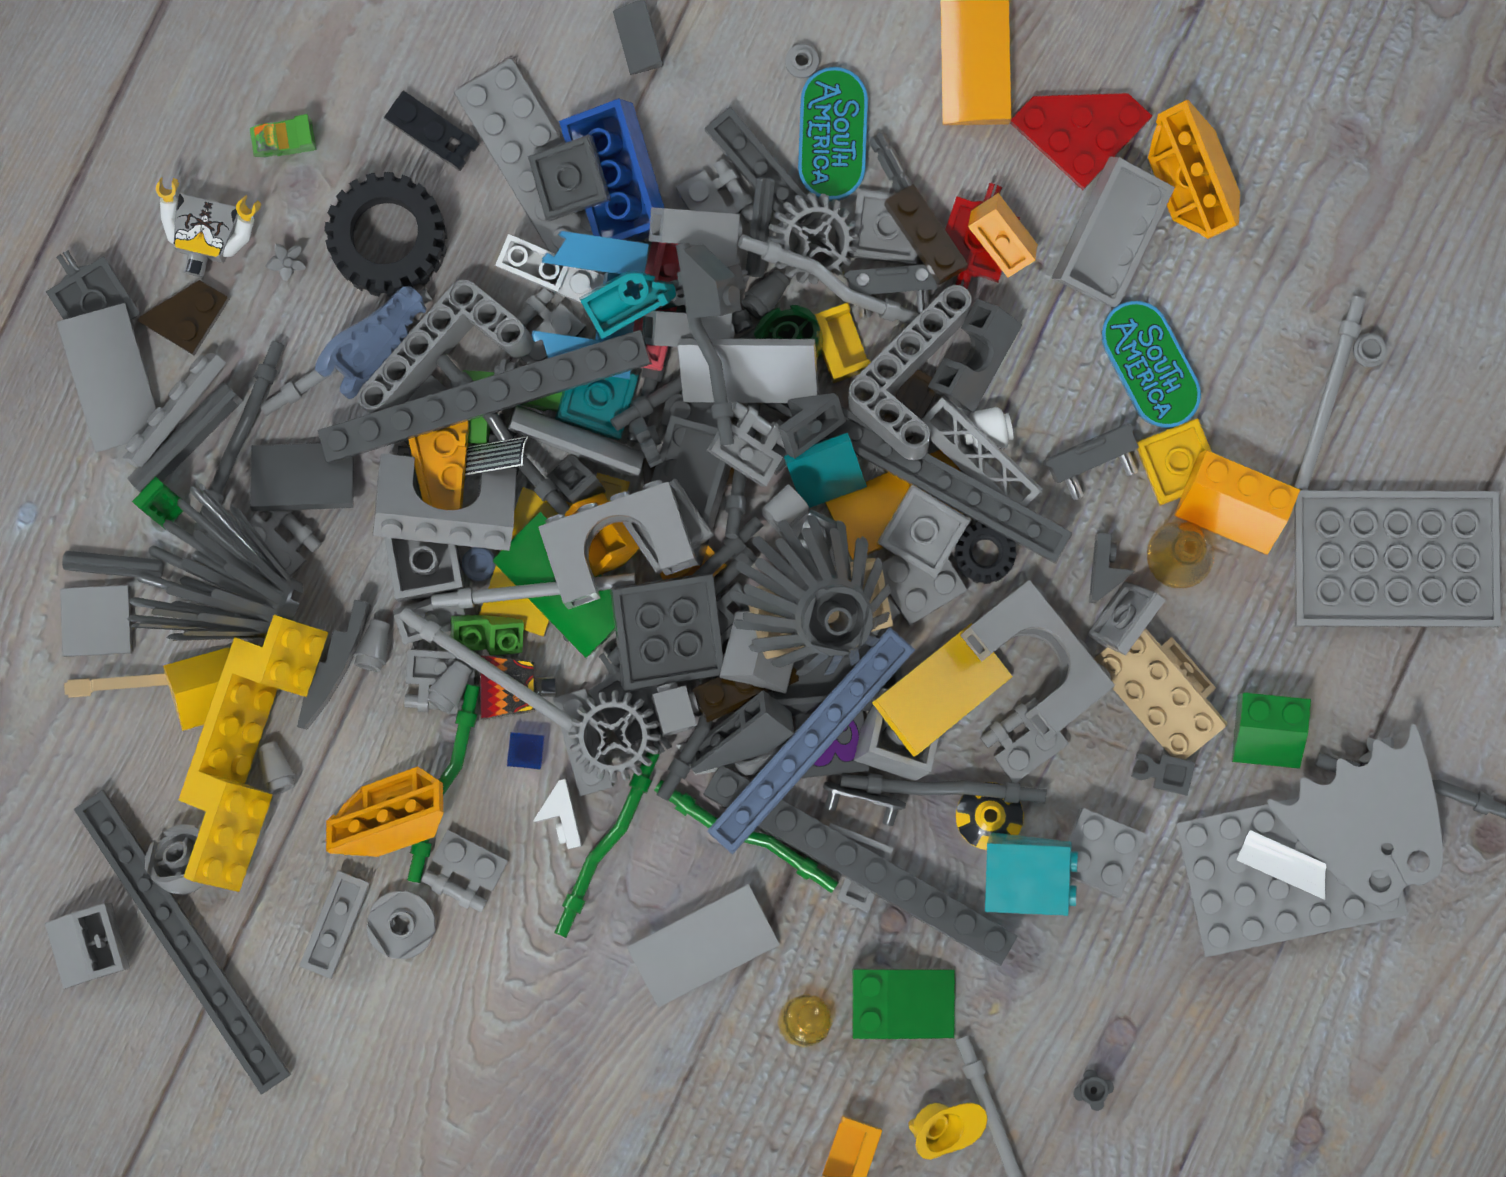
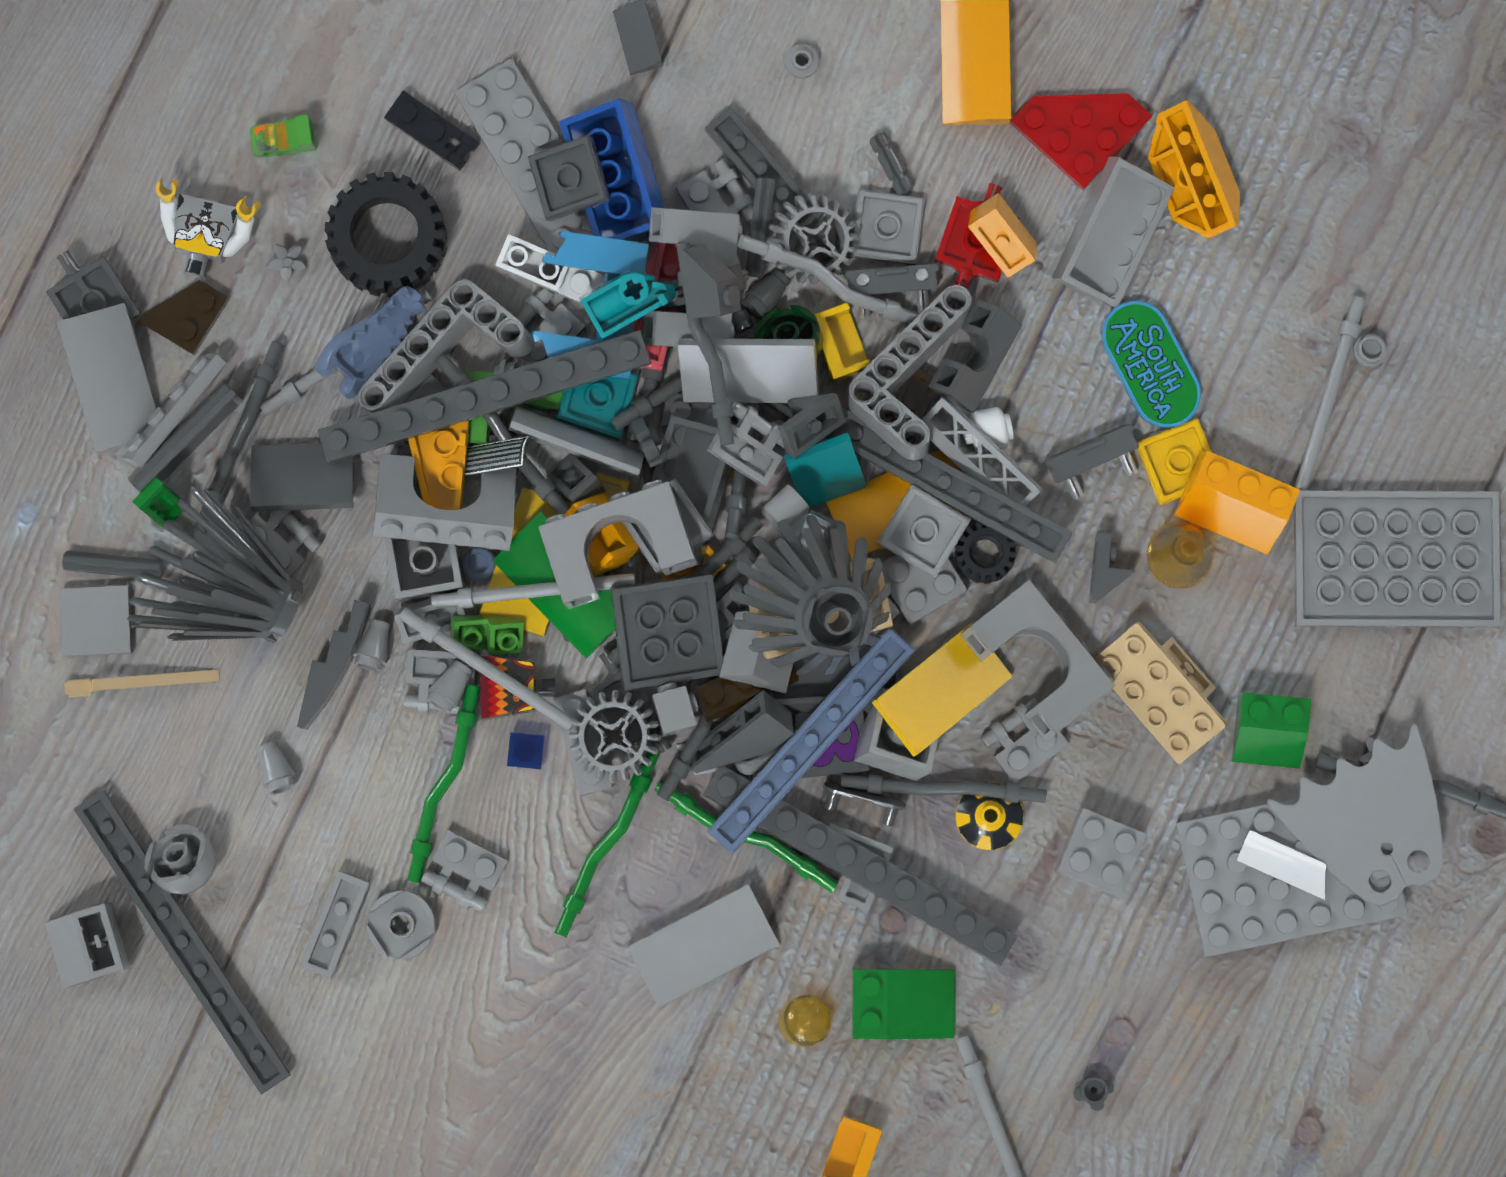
yellow slope [163,647,230,731] -> none
yellow bracket [178,615,329,892] -> none
light orange wedge [326,766,444,857] -> none
white slope [533,779,582,849] -> none
tile [798,67,868,202] -> none
dark brown plate [884,184,968,285] -> none
yellow piece [908,1103,988,1160] -> none
teal slope [985,833,1078,916] -> none
light grey tile [1087,581,1165,656] -> none
dark grey plate [1131,754,1195,796] -> none

